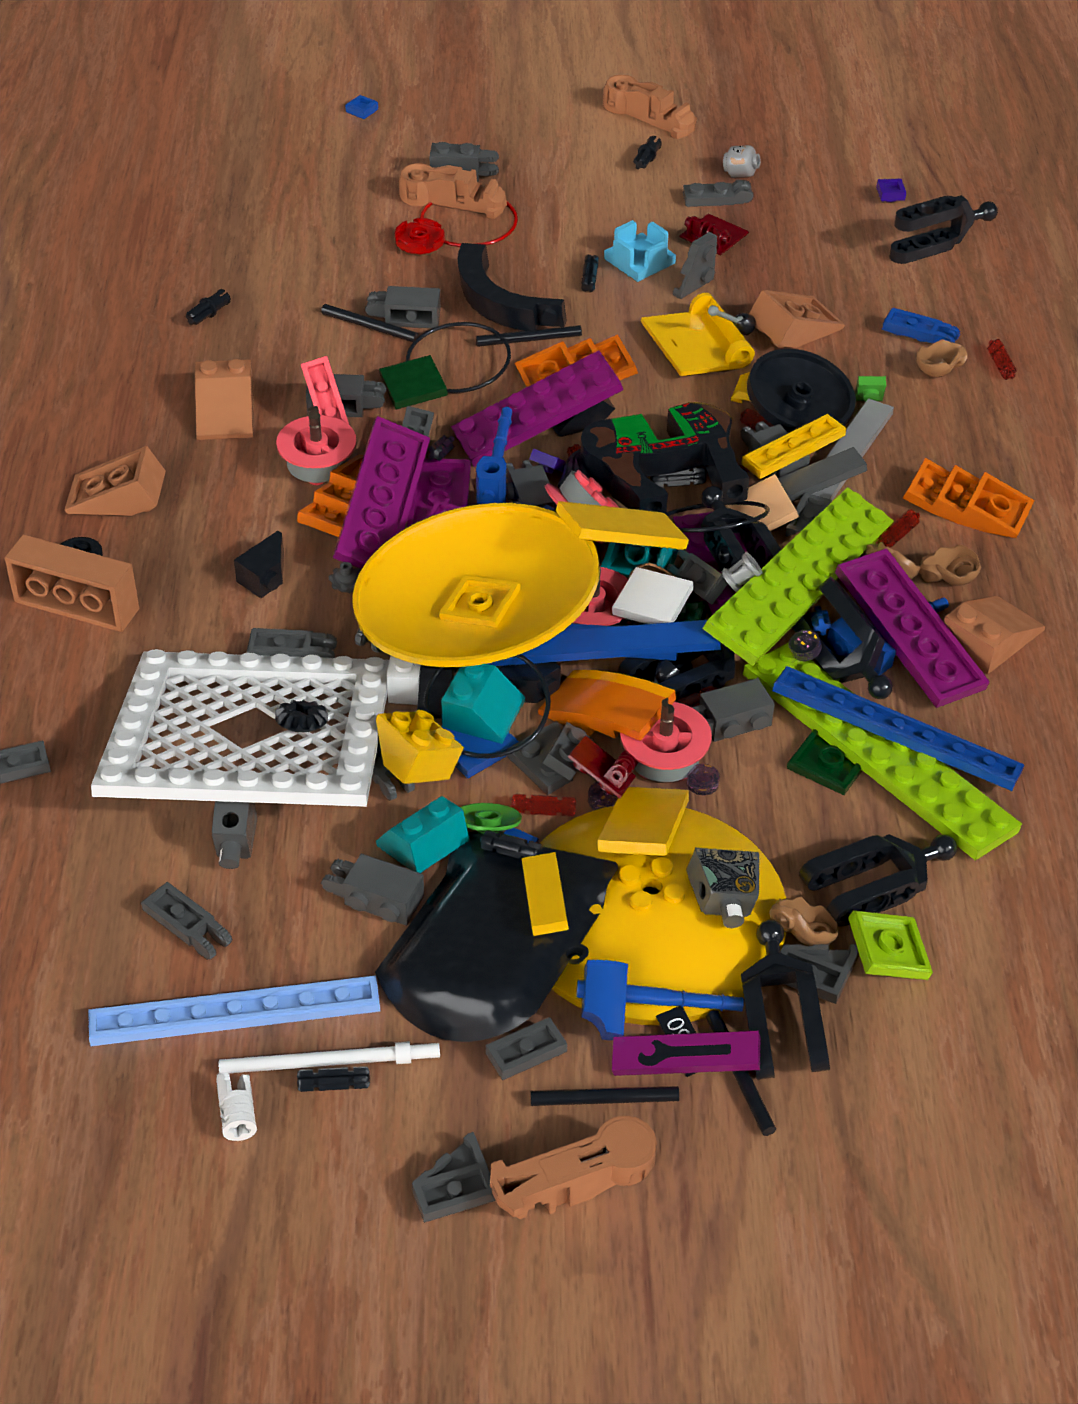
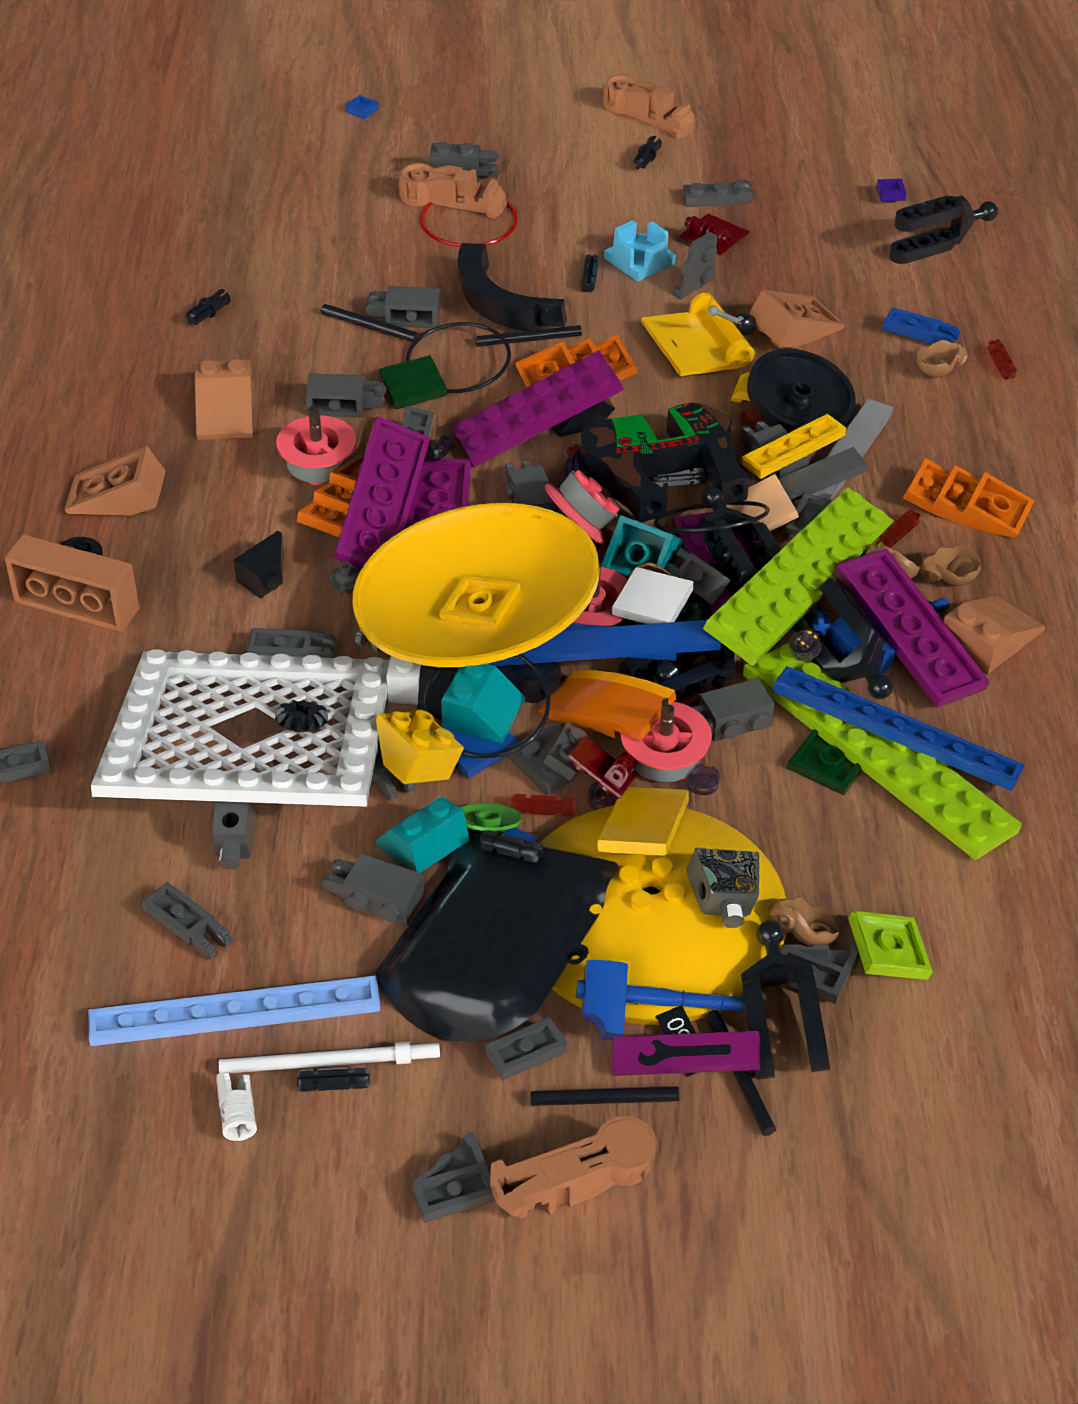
coral plate [301,356,349,425] -> none
red plate [394,218,445,254] -> none
blue piece [476,407,513,505] -> none
yellow tile [522,852,569,936] -> none
dark purple plate [529,449,565,474] -> none
yellow tile [556,501,689,550] -> none
light grey bush [722,552,763,592] -> none
light grey head [723,145,761,178] -> none
black piece [799,834,957,927] -> none
bright green plate [855,376,887,402] -> none

